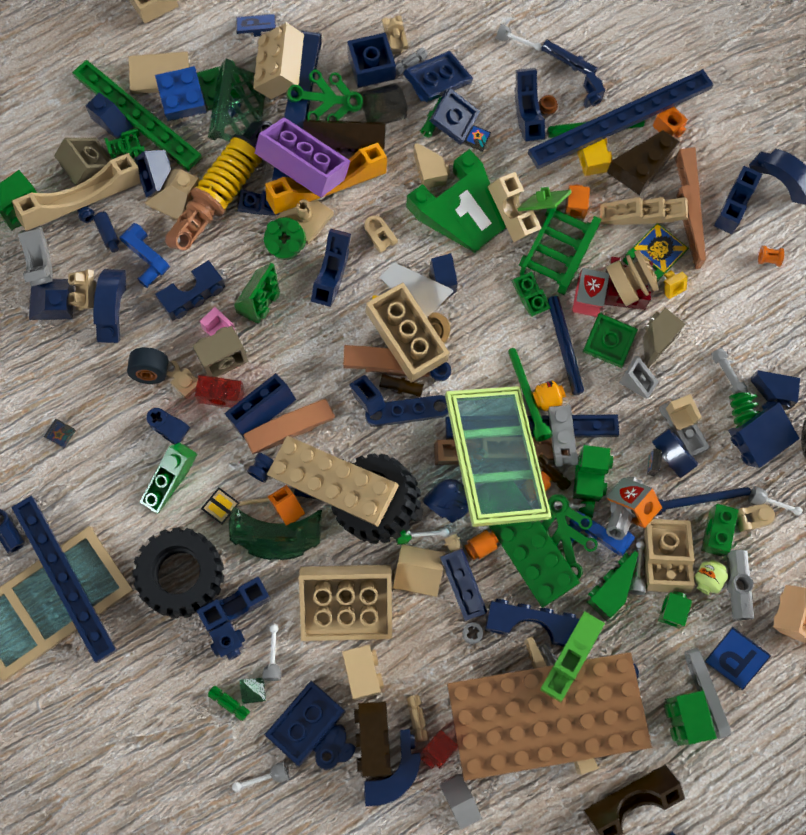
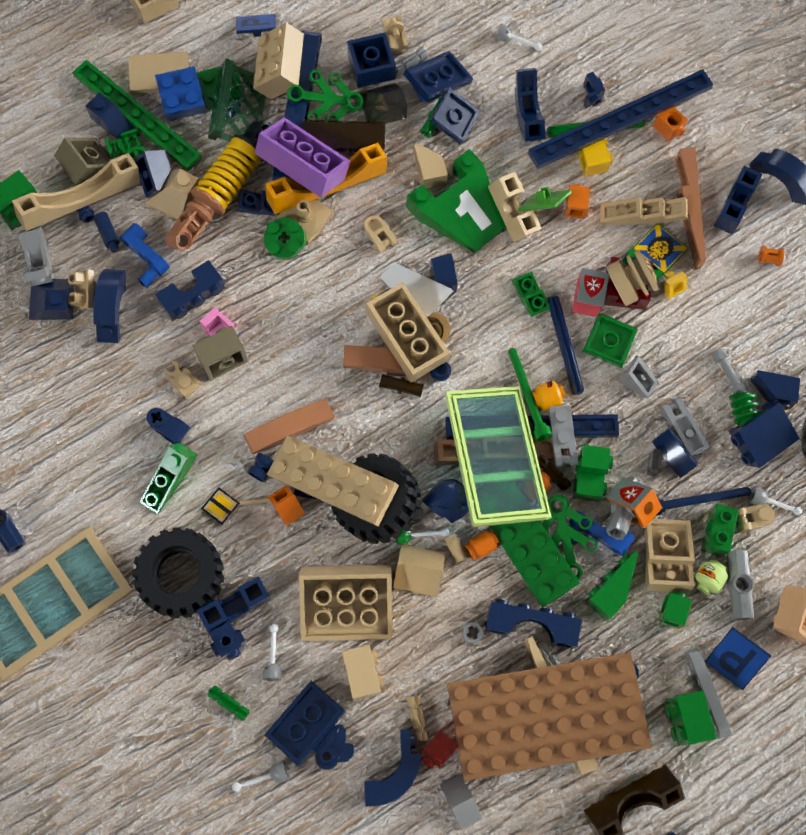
dark blue plate [11,495,117,663] -> none
clear smoke tile [44,419,76,449] -> none
black wheel [127,347,169,384] -> none
clear red brick [195,375,245,408] -> none
dark blue brick [224,373,296,439] -> none
clear green windscreen [229,507,322,560] -> none
green slope [234,263,280,324] -> none
clear green slope [239,678,266,704] -> none
dark blue arch [310,228,351,307] -> none
dark blue piece [349,375,386,416] -> none
dark brown wedge [354,701,391,777] -> none
dark blue plate [365,395,449,427] -> none
dark blue plate [440,548,488,621] -> none
tile [465,125,491,152] -> none
green fence [519,205,602,296] -> none
dark orange plate [538,95,558,115] -> none
bright green slope [540,611,605,703] -> none
dark blue pin [541,39,598,75] -> none
green hinge [547,498,595,518] -> none
dark brown wedge [607,130,680,196] -> none
hinge [628,541,646,595] -> none
dark tan slope [643,307,685,368] -> none
tan panel [666,394,702,431] -> none

